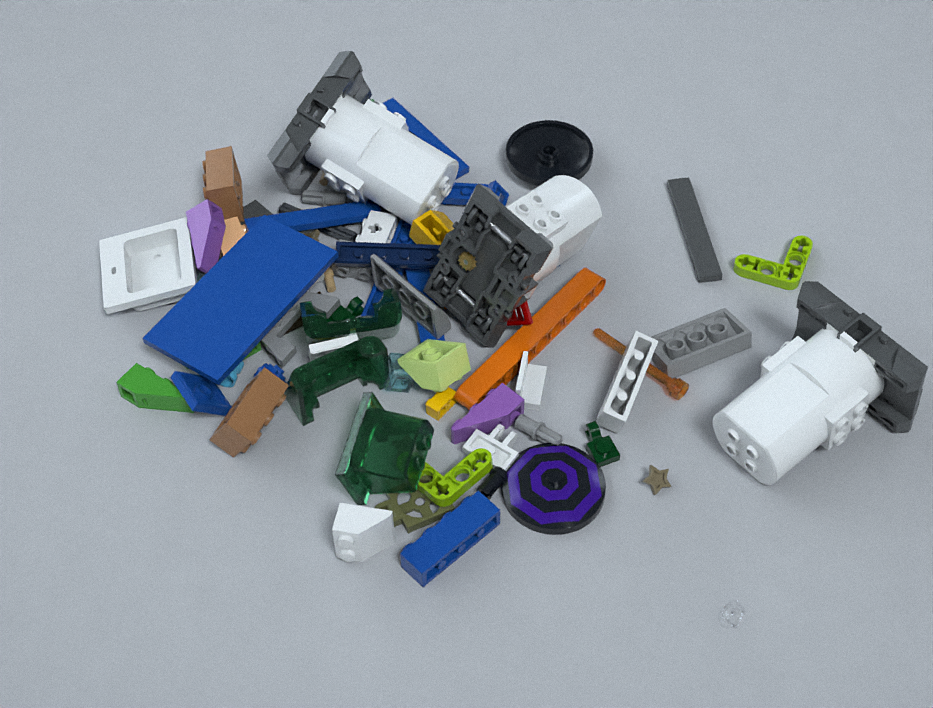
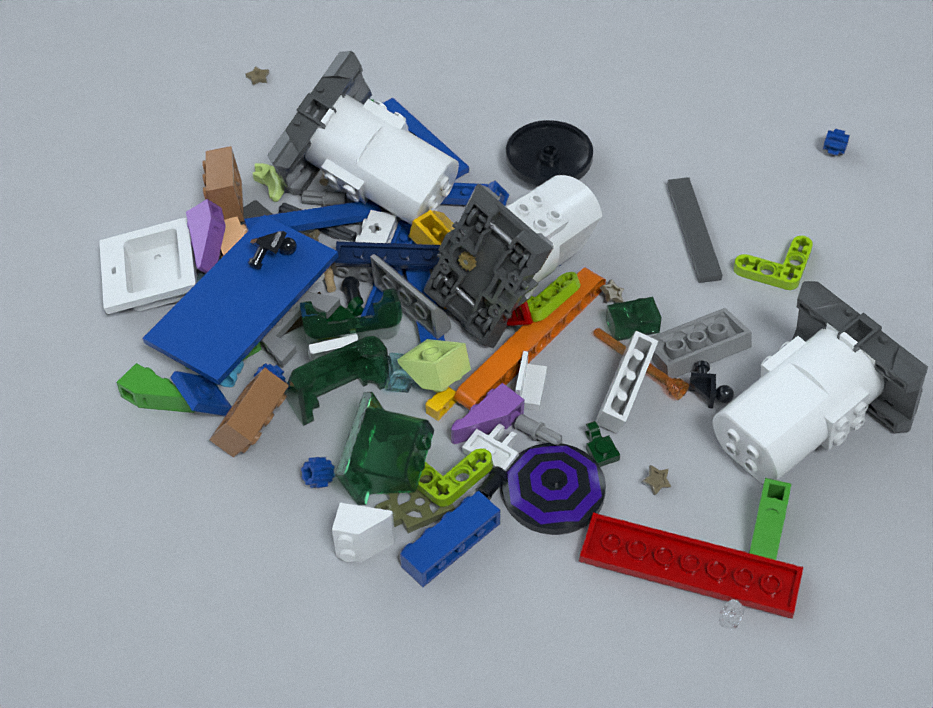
none -> dark tan piece [245,66,269,85]
none -> black piece [248,231,297,270]
none -> yellowish green piece [253,163,284,202]
none -> blue gear [301,457,335,488]
none -> black pin [341,276,363,304]
none -> lime beam [515,272,581,322]
none -> red plate [579,513,804,619]
none -> dark tan piece [600,279,624,305]
none -> clear green brick [606,296,662,342]
none -> black piece [689,360,734,409]
none -> bright green slope [749,478,791,560]
none -> blue gear [823,128,850,156]

